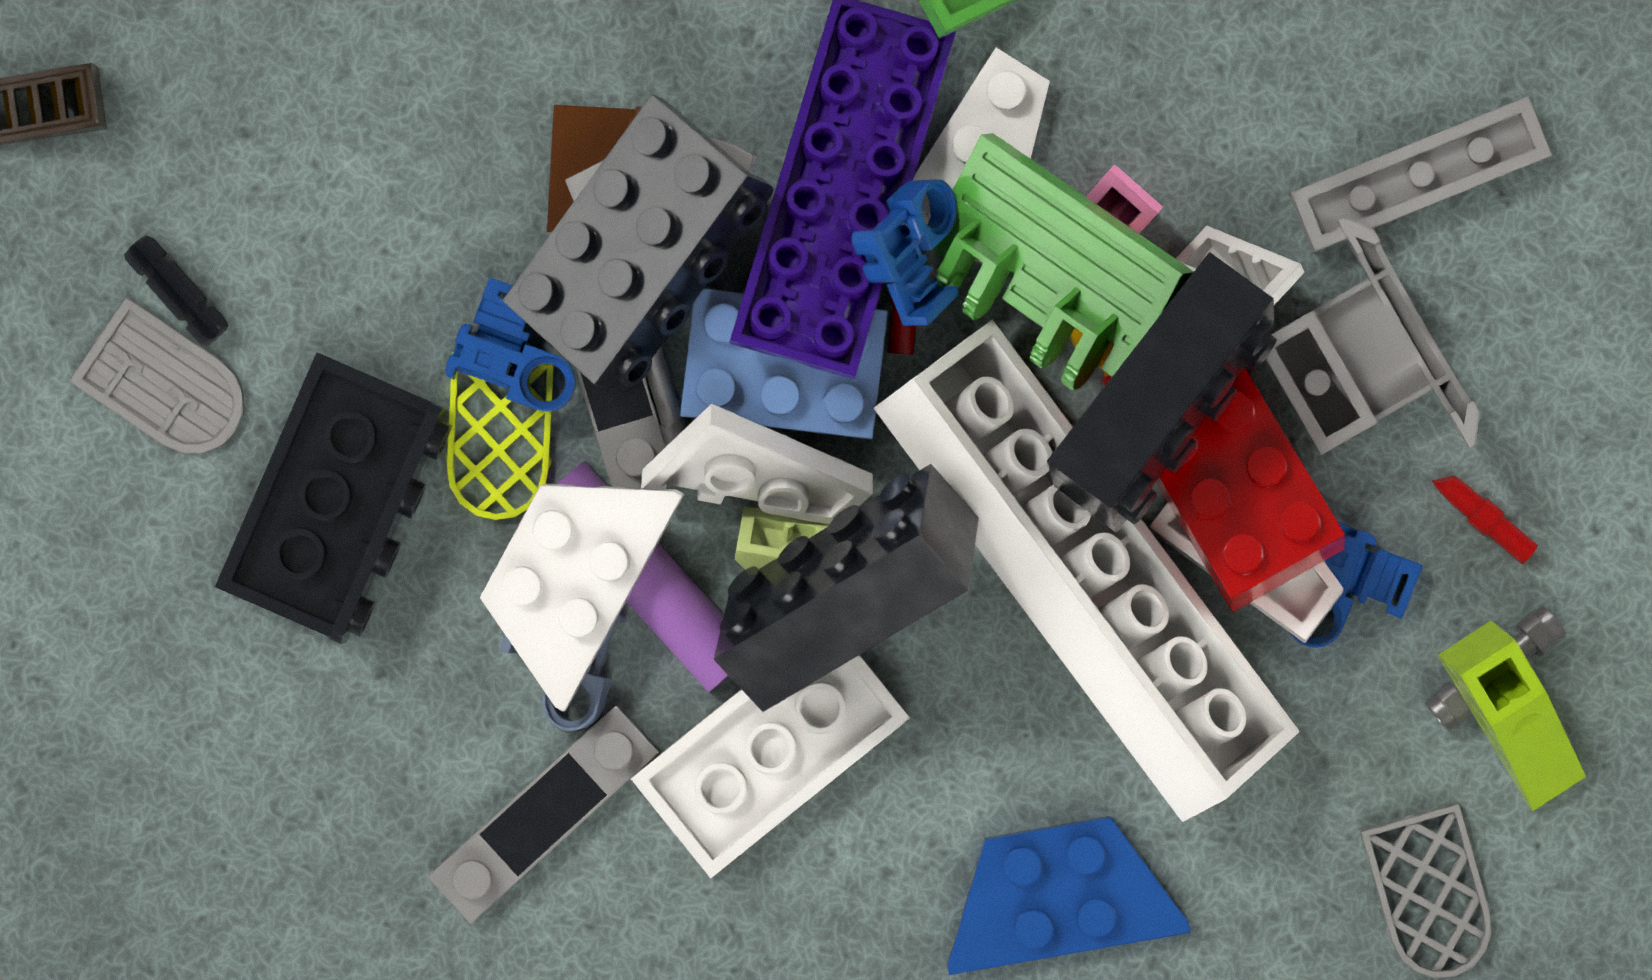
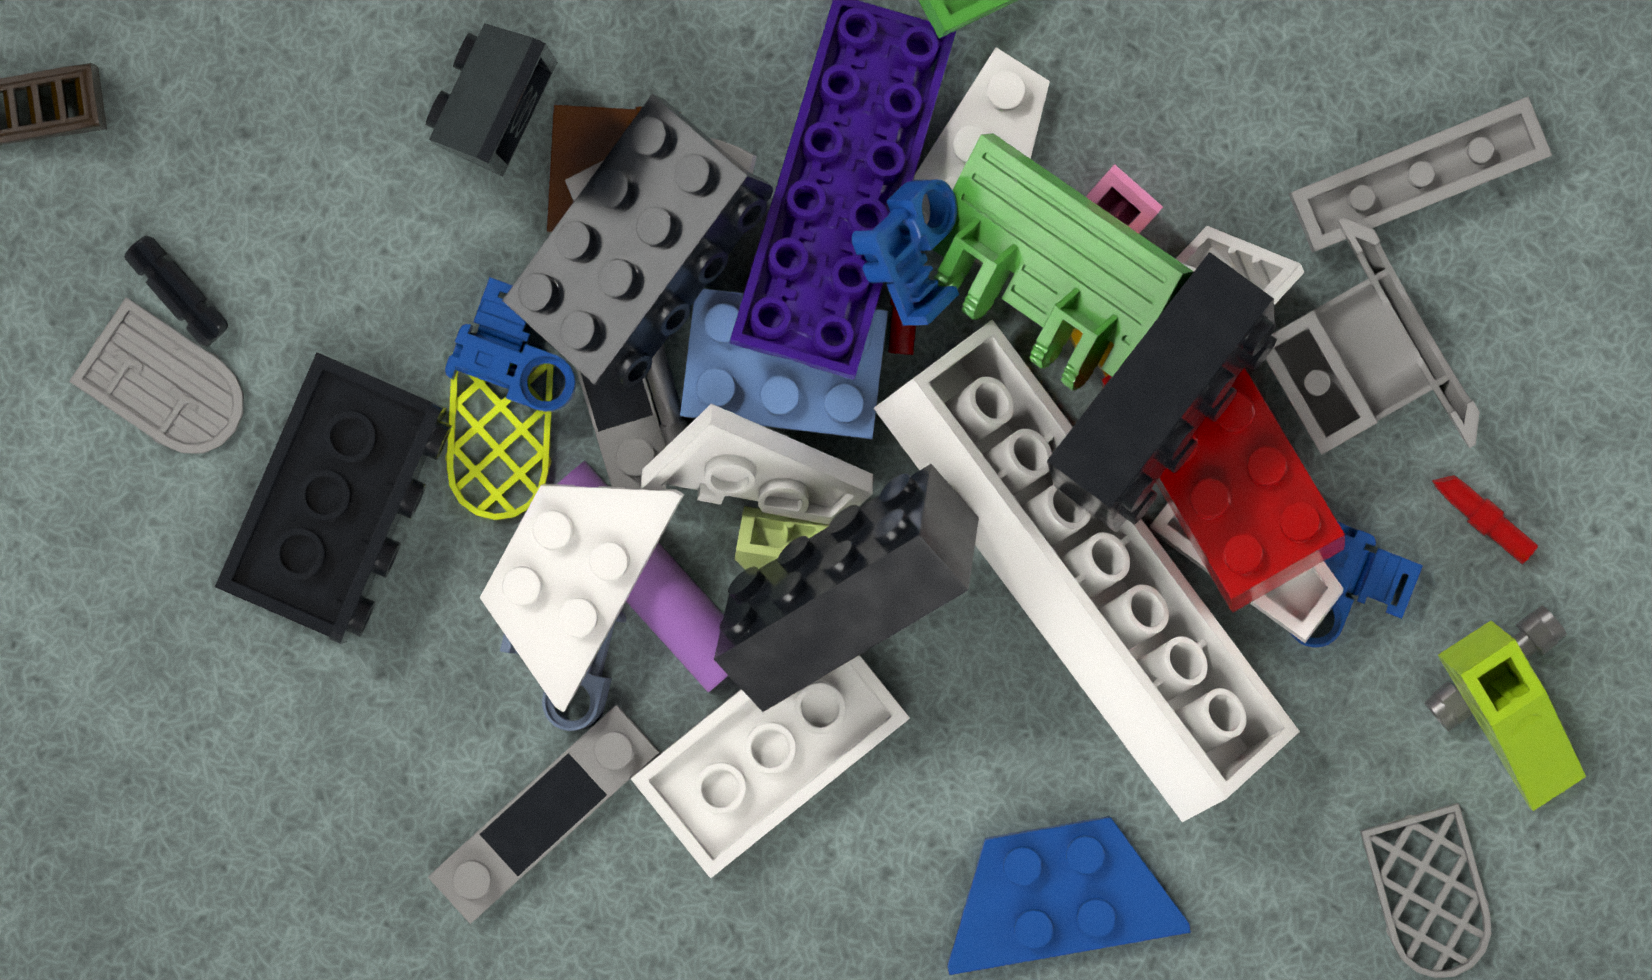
none -> black slope [425,23,558,177]

